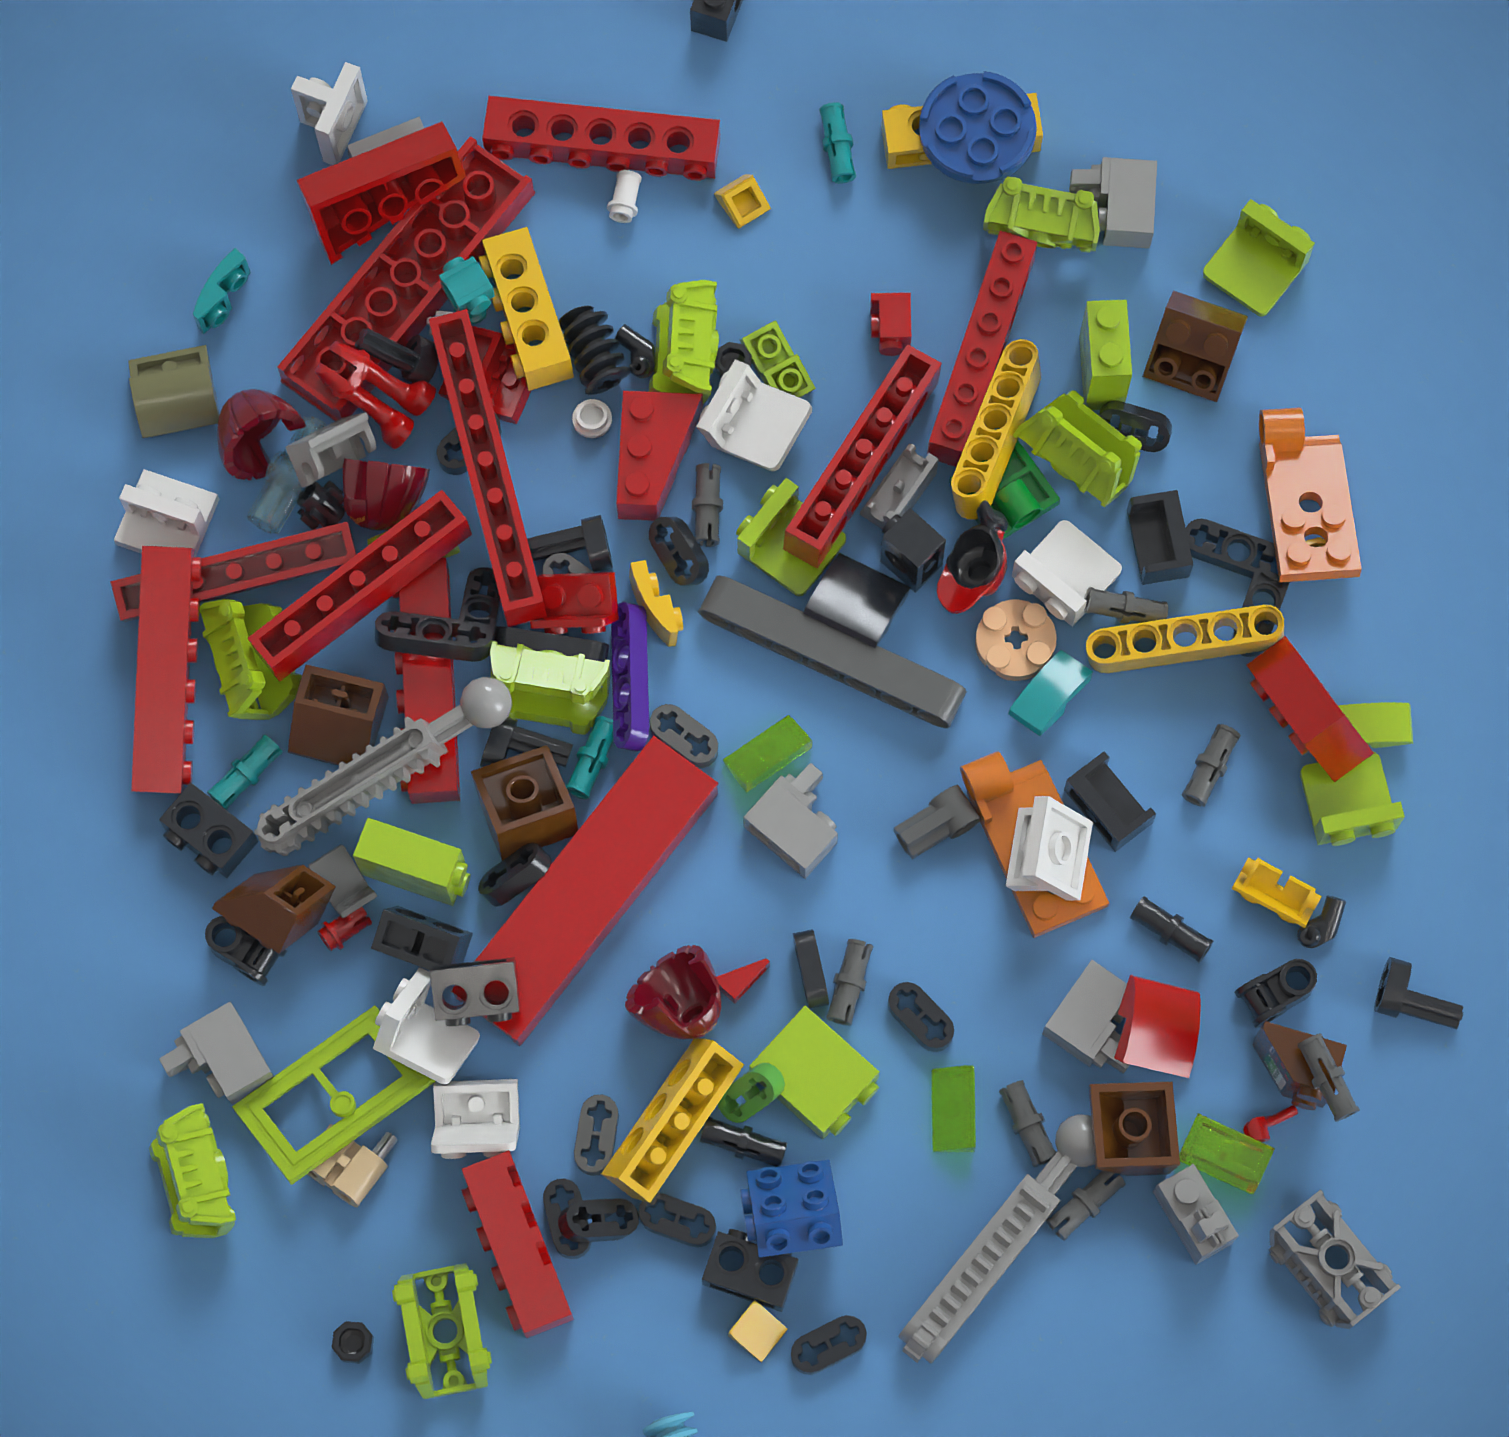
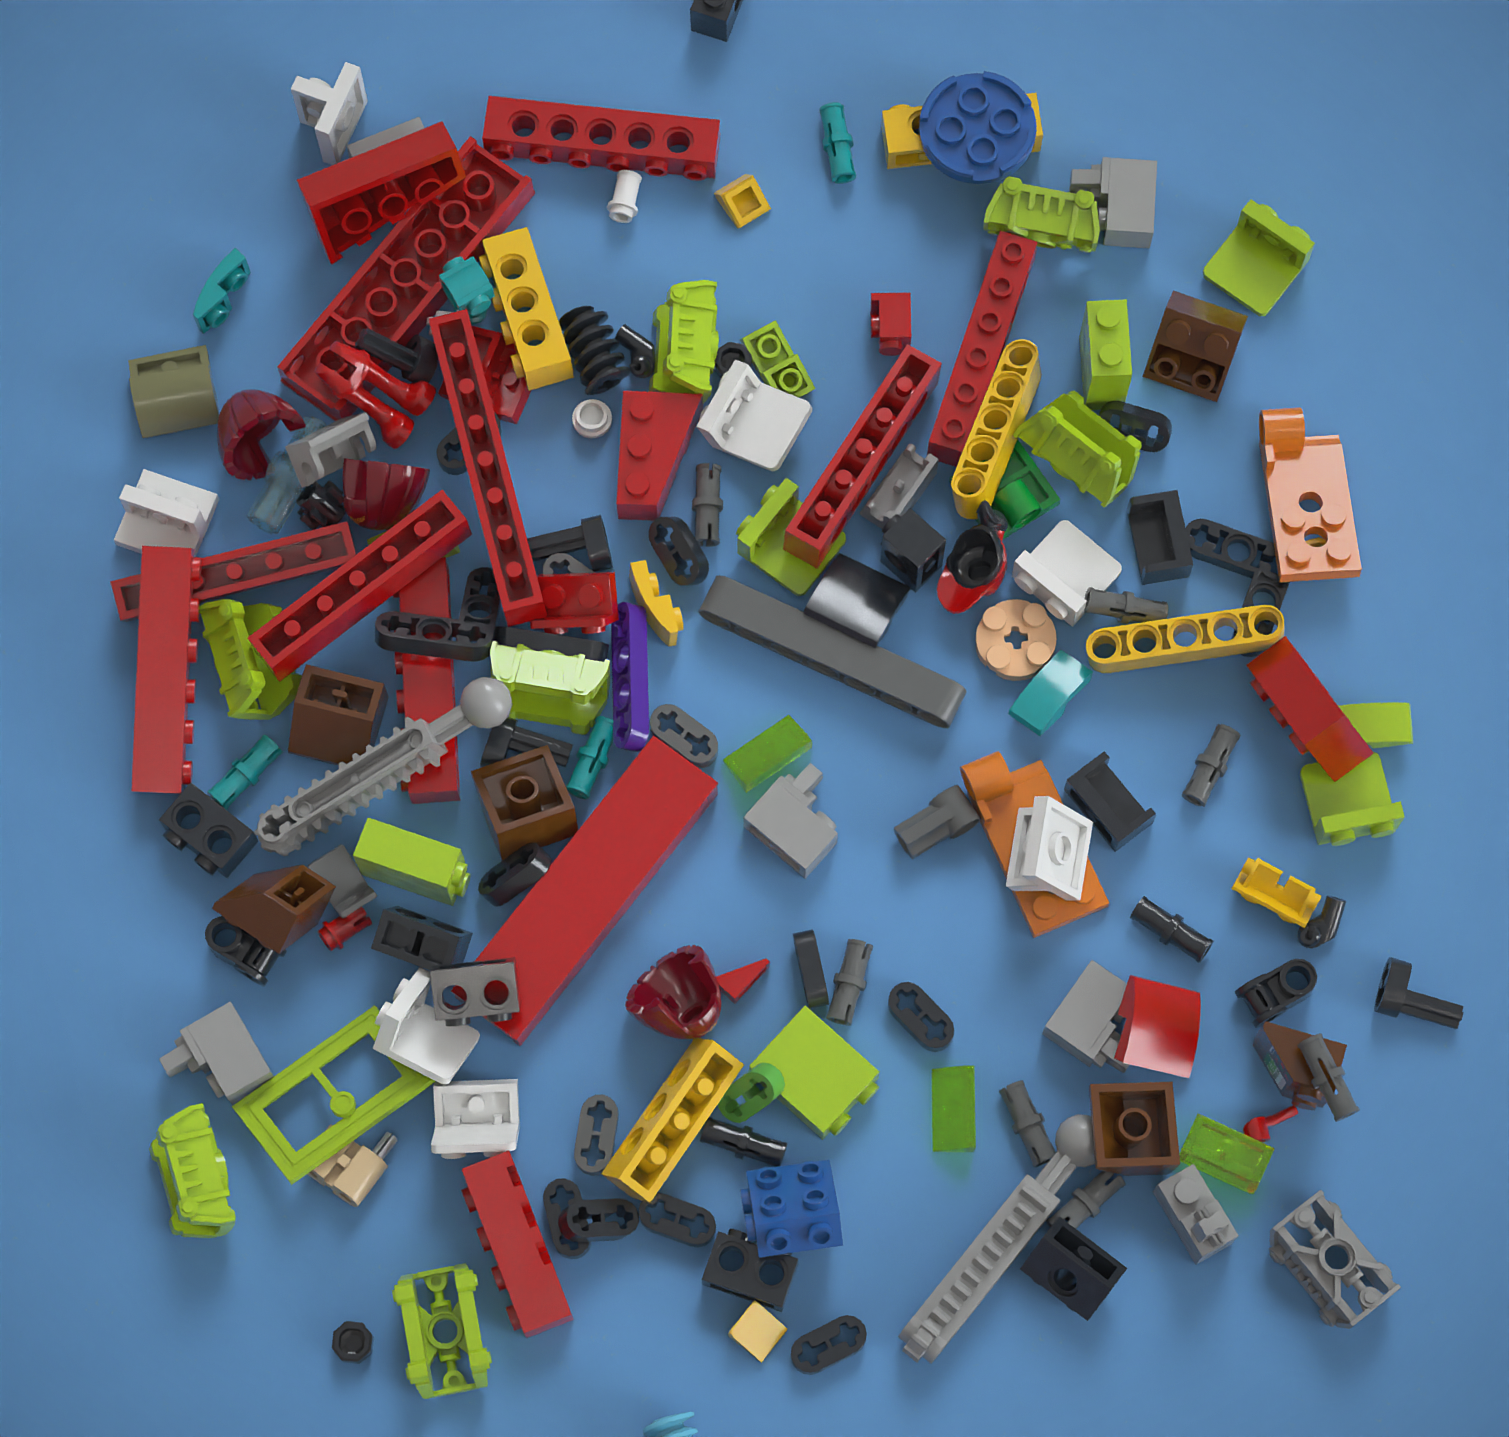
none -> black brick [1020,1216,1127,1321]

